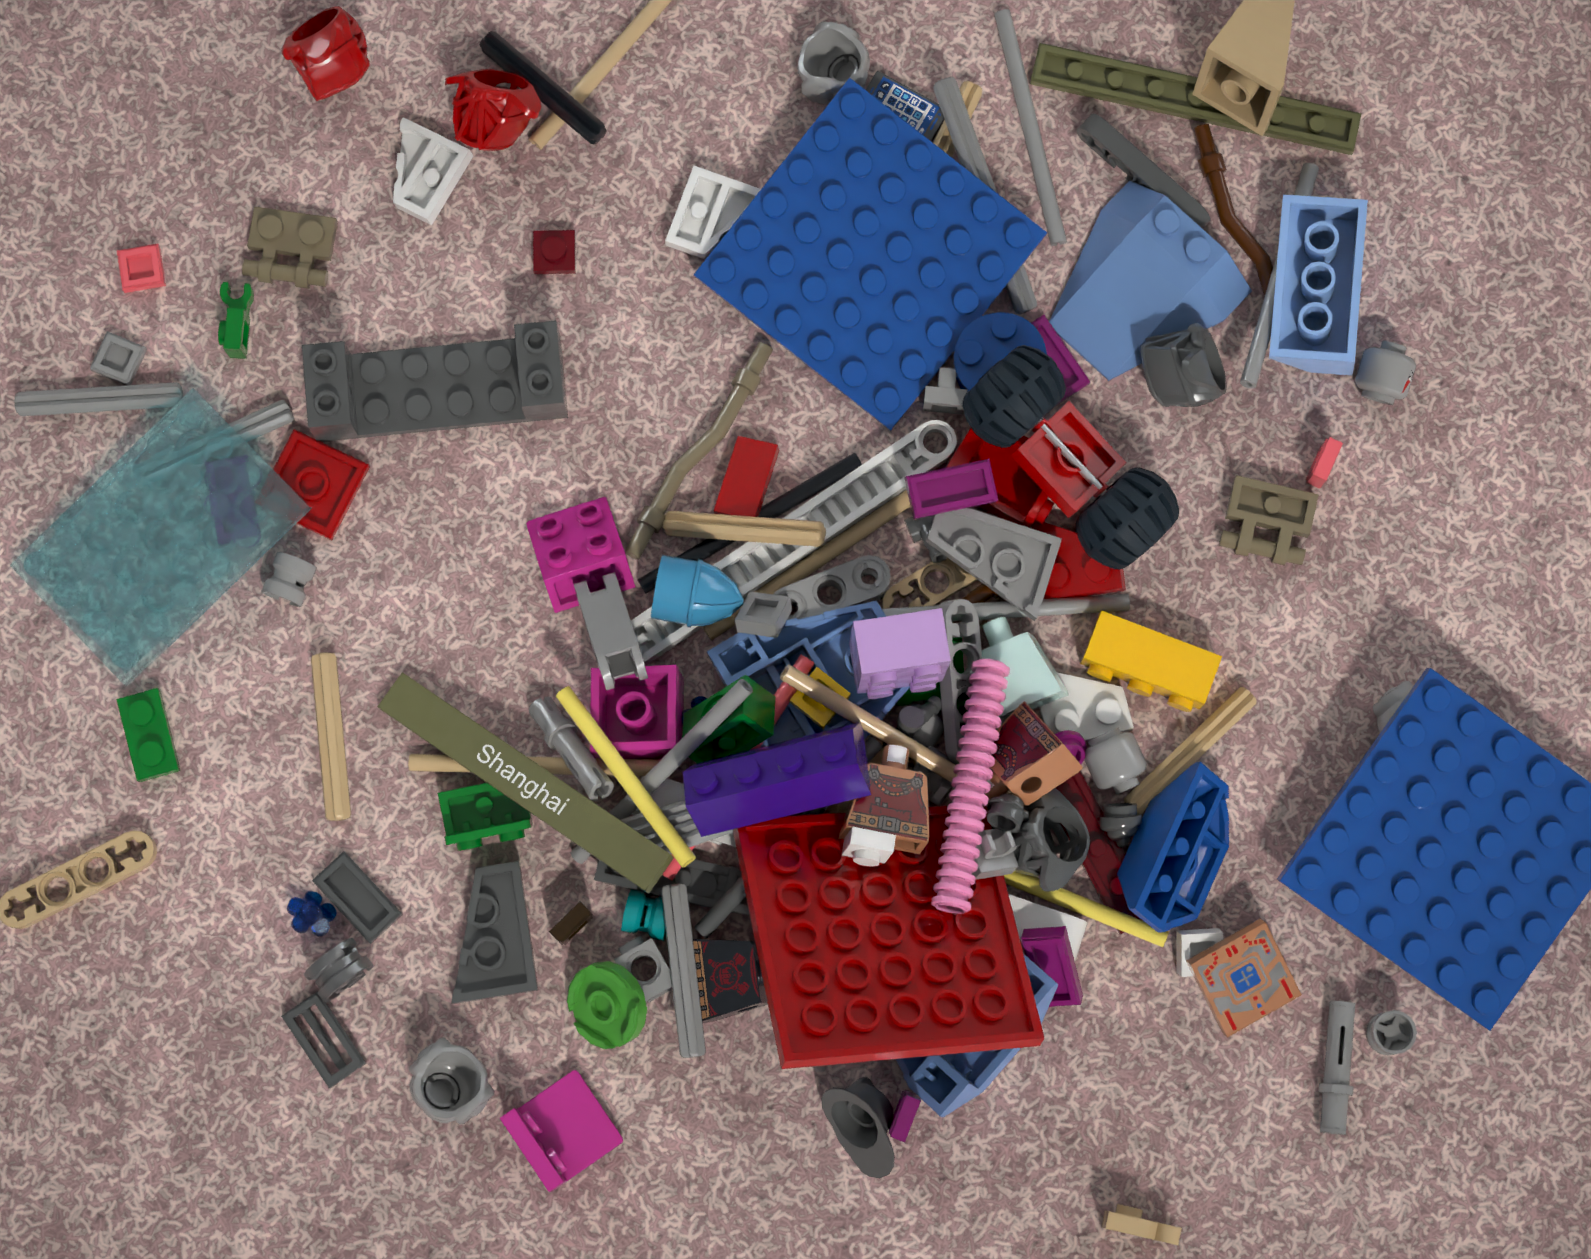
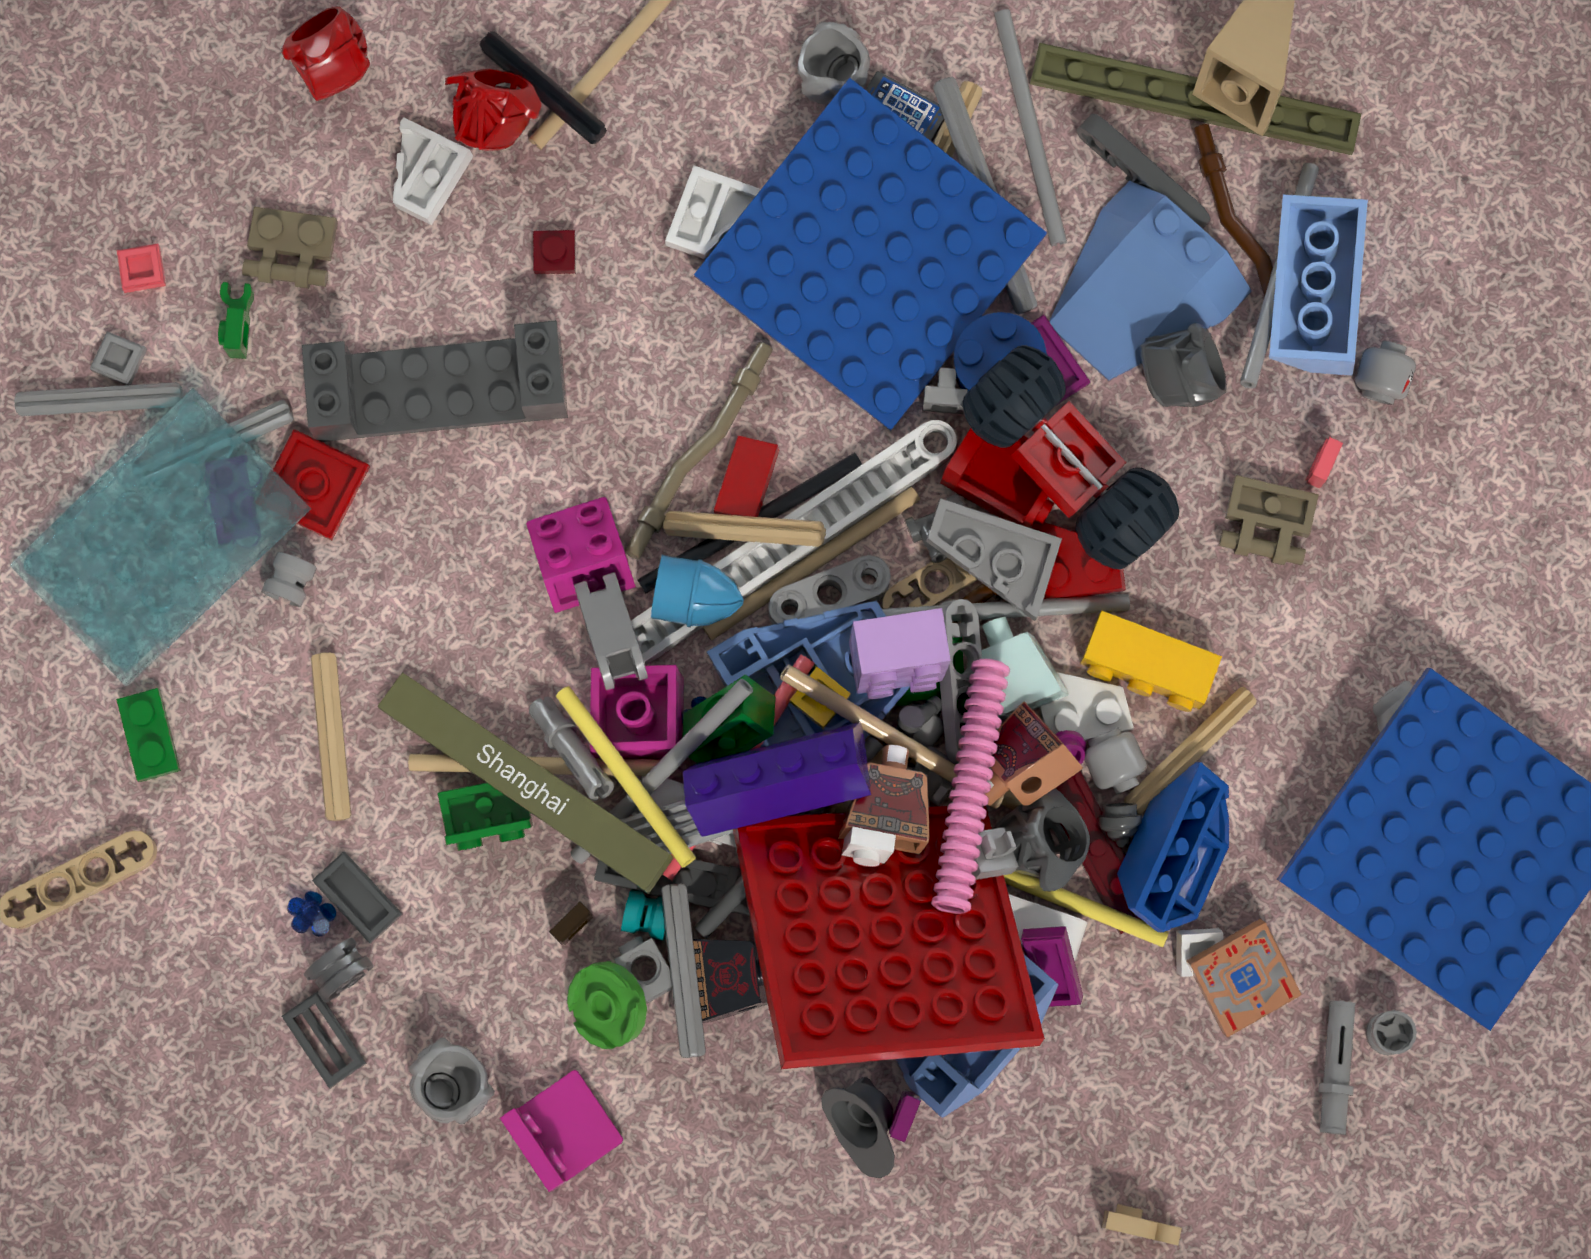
dark grey wing [451,861,539,1004] -> none
light grey tile [735,591,792,638] -> none
magenta tile [904,459,998,520] -> none
dark grey plate [987,793,1029,833] -> none

